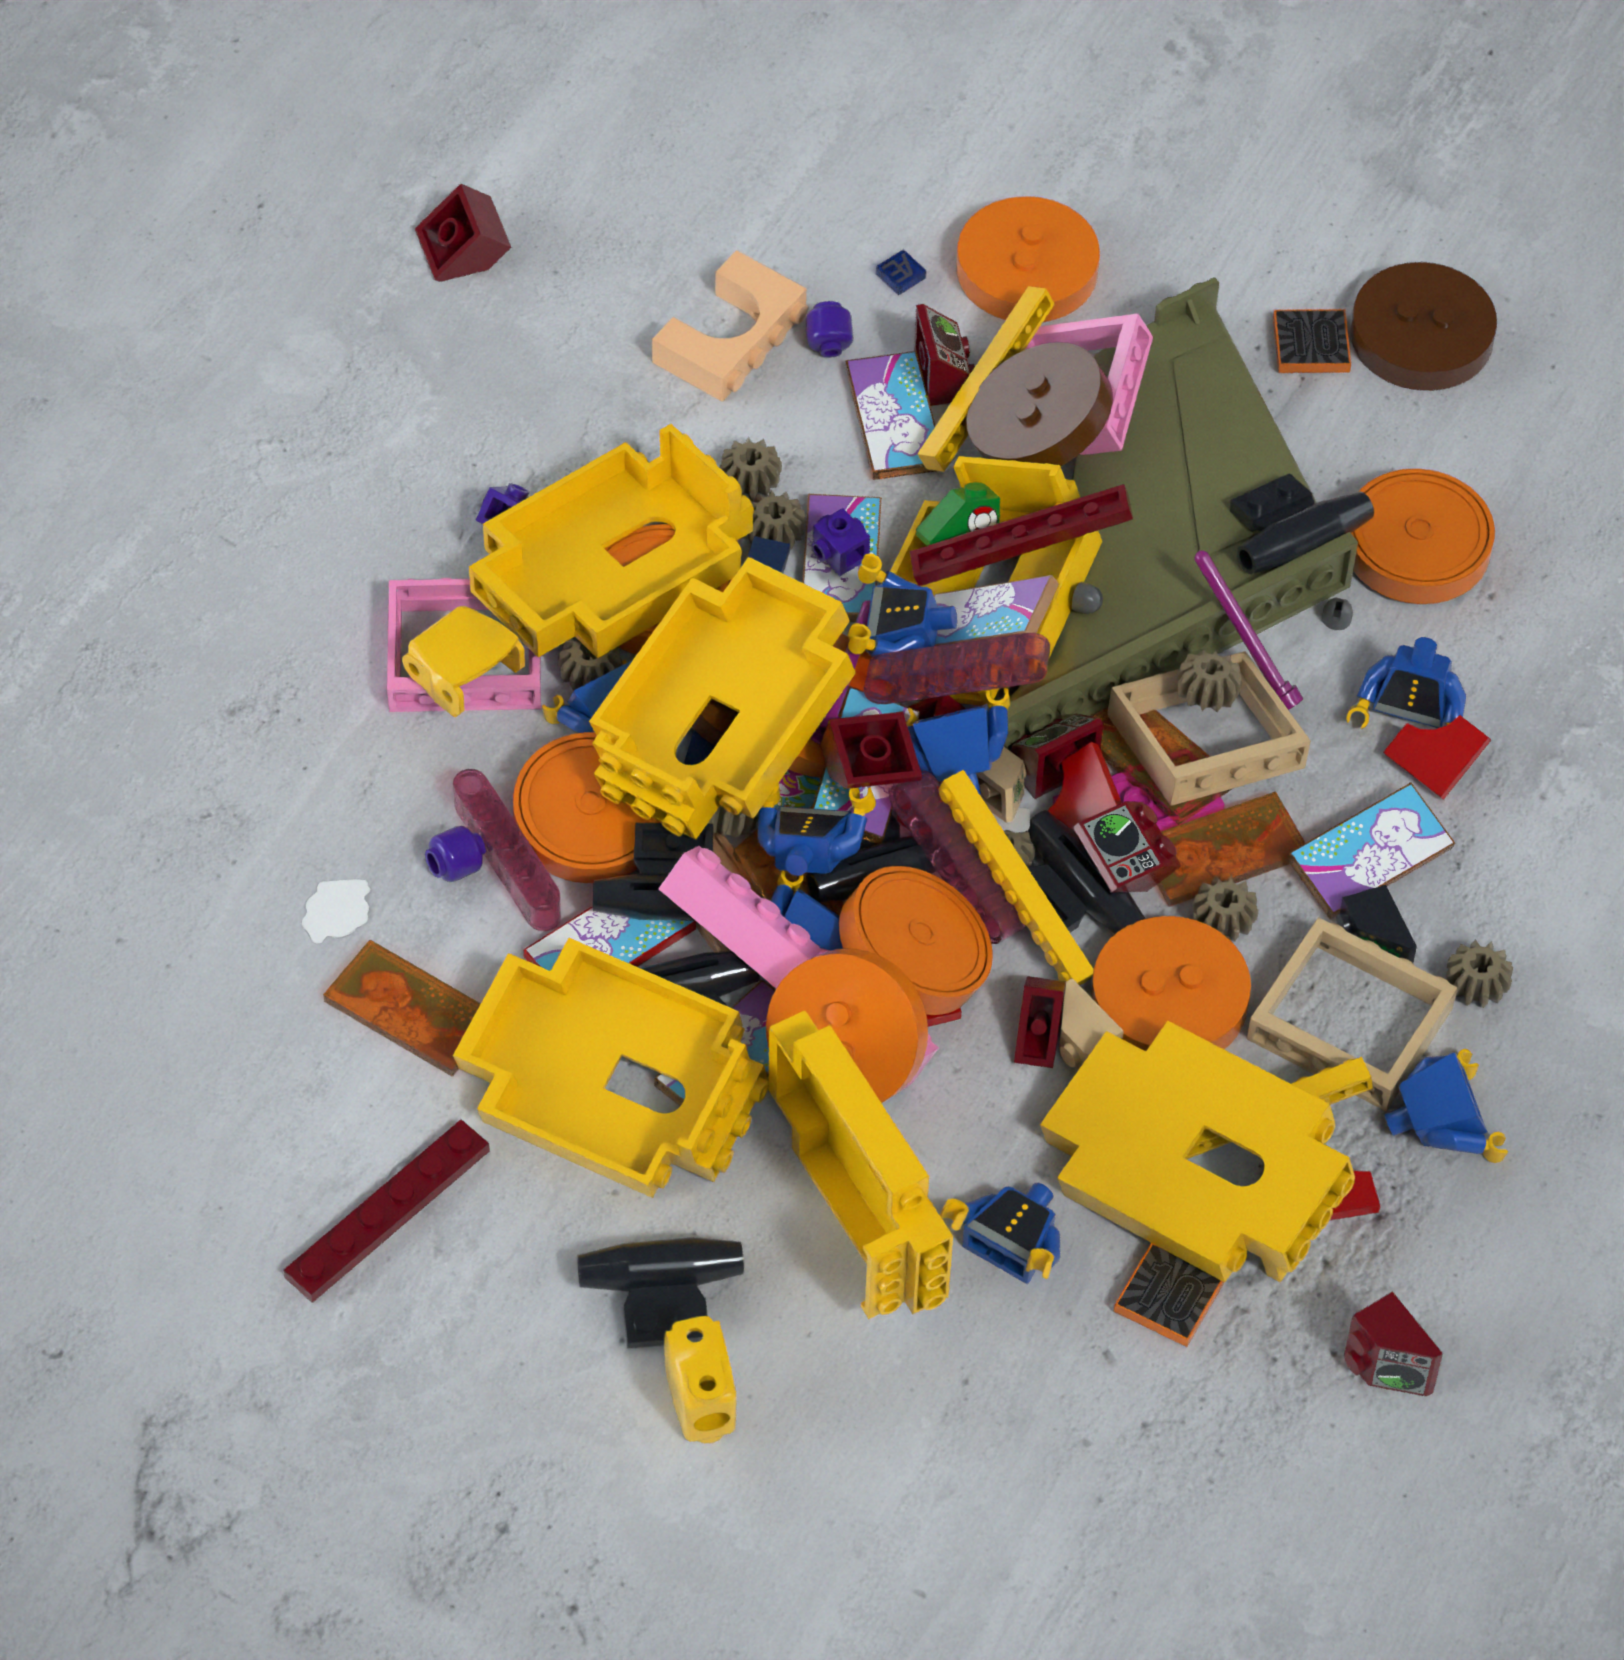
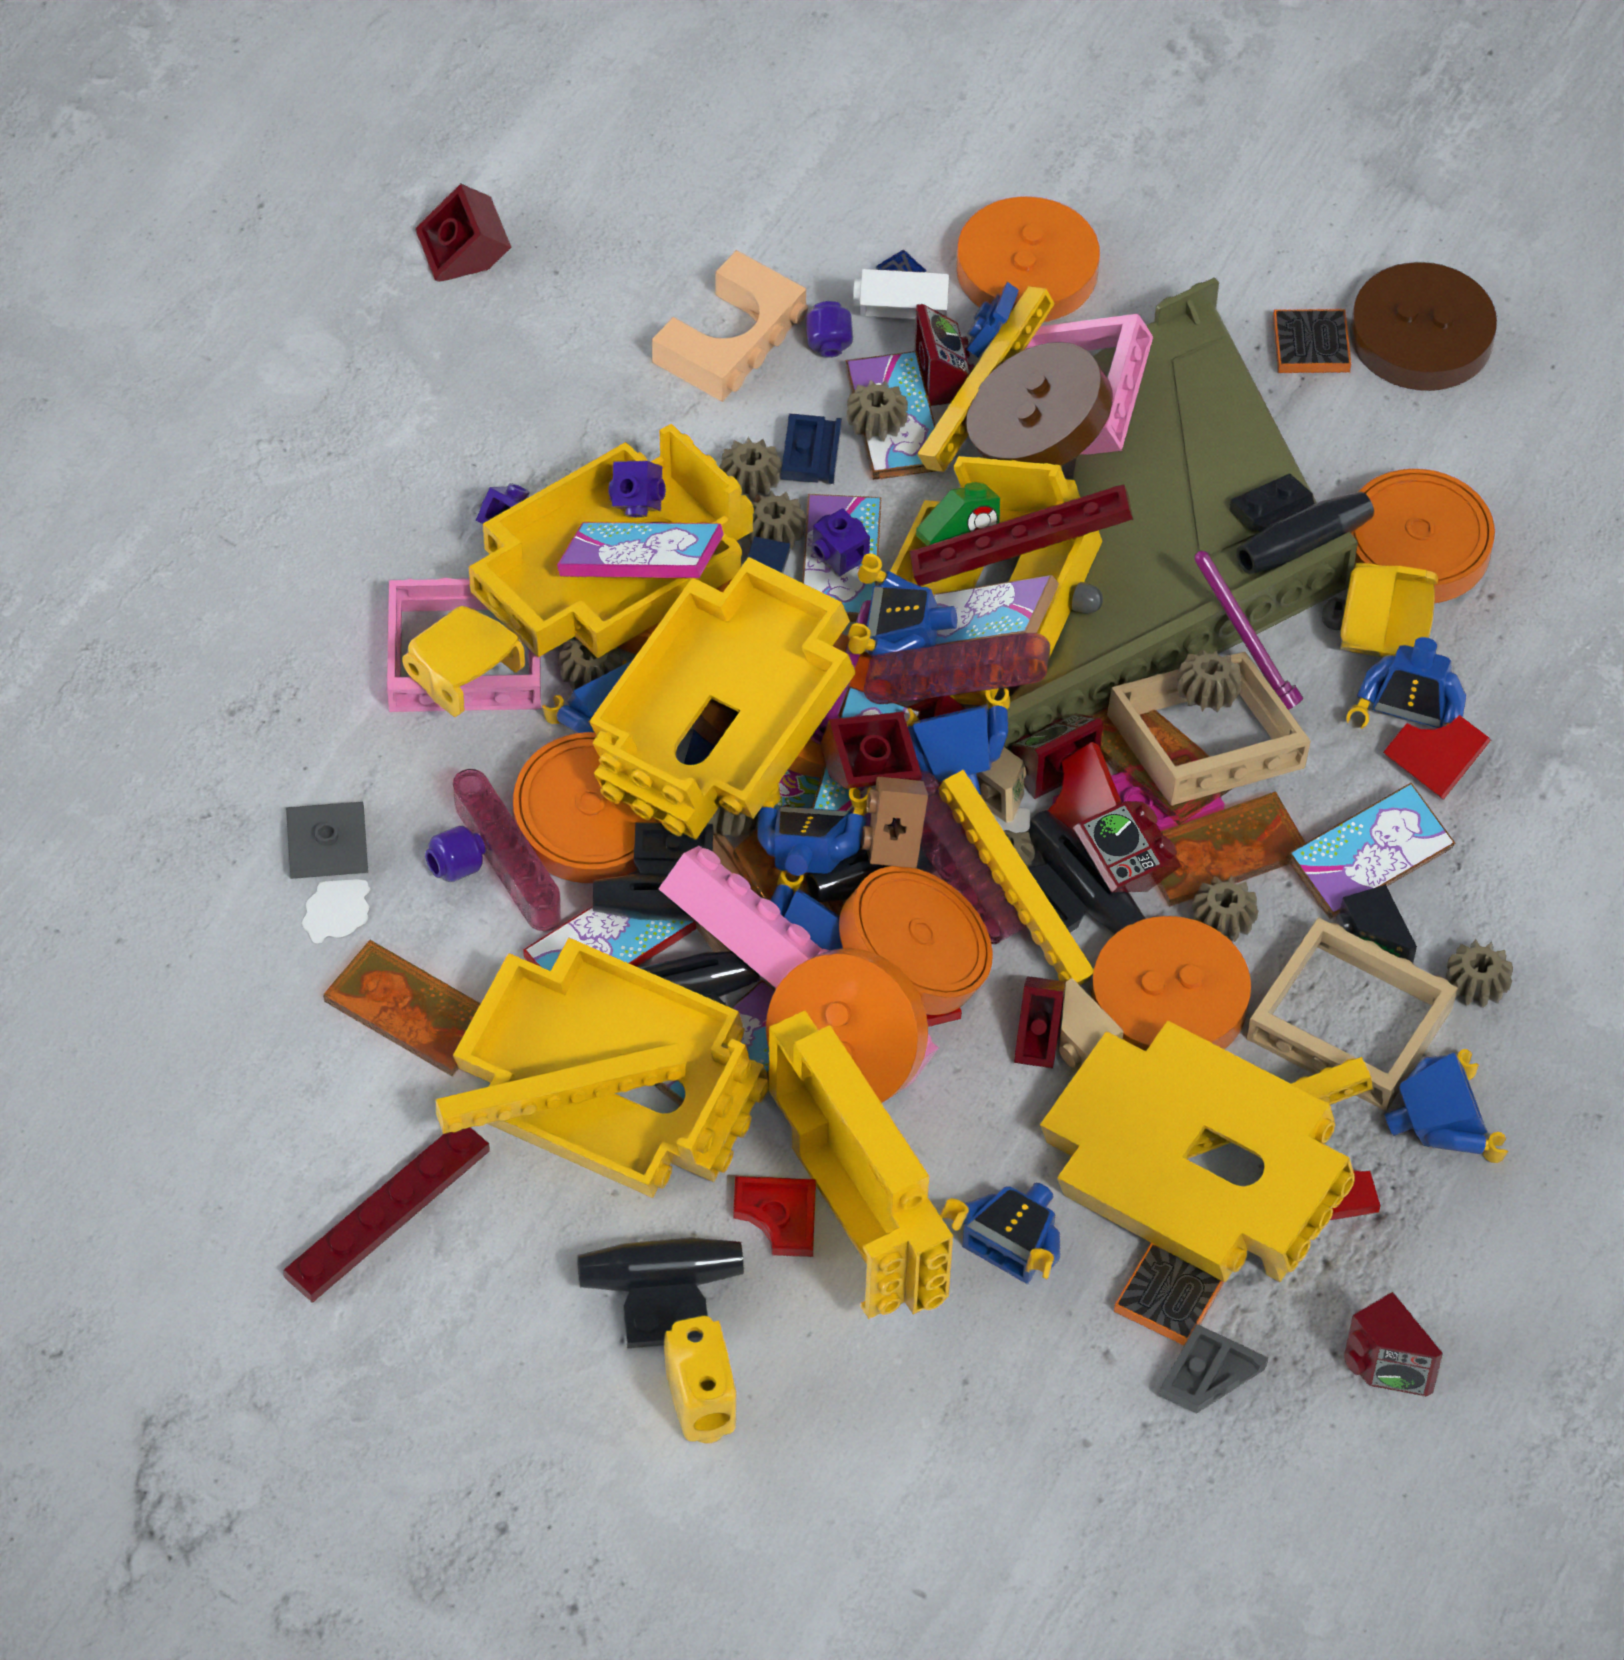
none -> dark grey plate [286,801,368,879]
none -> yellow piece [436,1042,686,1134]
none -> tile [557,522,724,578]
none -> dark purple brick [609,461,666,518]
none -> red tile [733,1176,816,1257]
none -> dark blue plate [781,413,842,484]
none -> dark tan gear [847,380,908,442]
none -> white window [853,269,949,319]
none -> medium nougat brick [861,777,928,868]
none -> blue plate [967,282,1019,358]
none -> dark grey wing [1159,1324,1268,1414]
none -> yellow piece [1340,563,1439,658]

